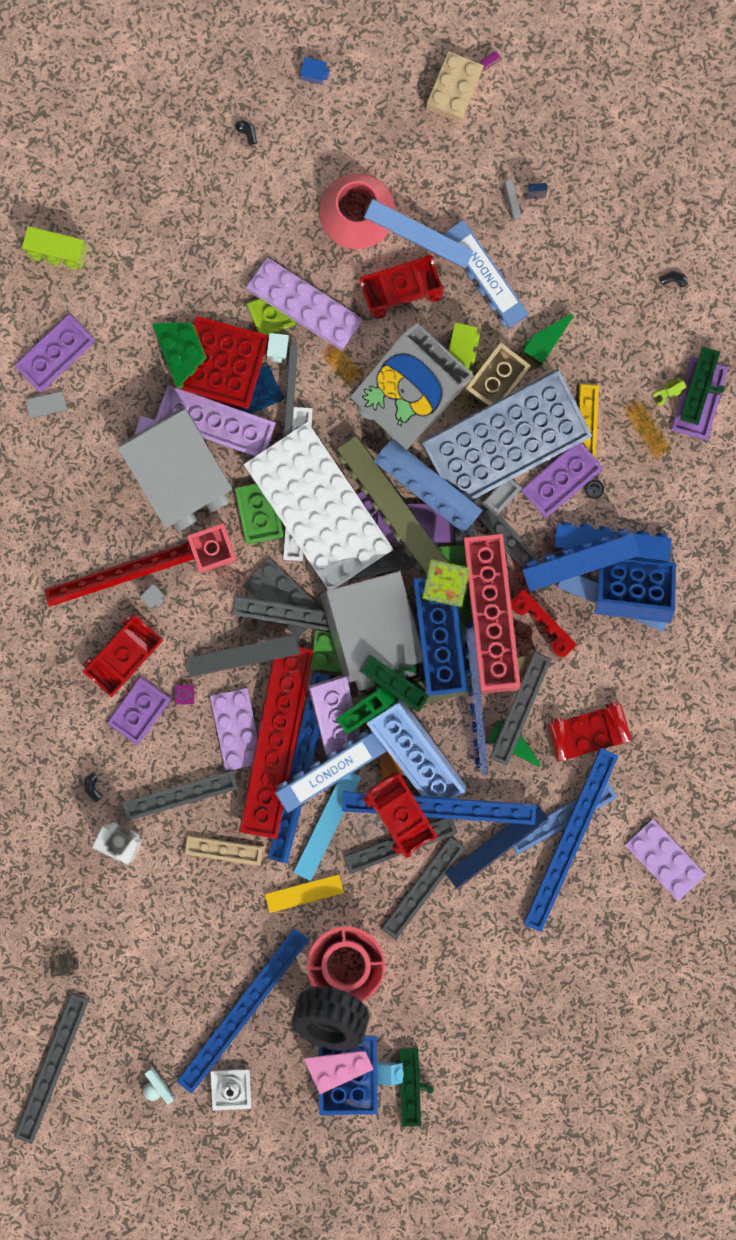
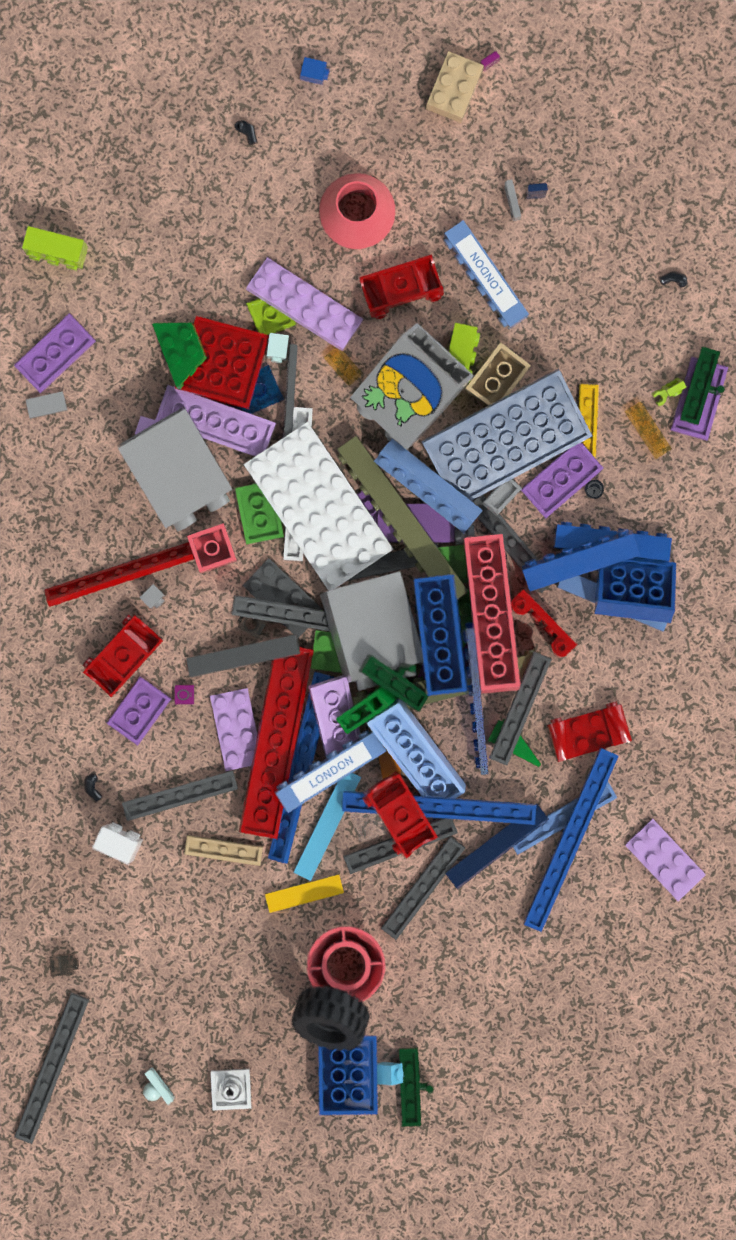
clear smoke brick [105,824,136,856] -> none
blue plate [177,928,310,1094] -> none
bright pink wing [304,1051,373,1094] -> none
medium blue tile [363,199,474,269] -> none
lime tile [423,560,470,607] -> none
green slope [522,314,574,366] -> none

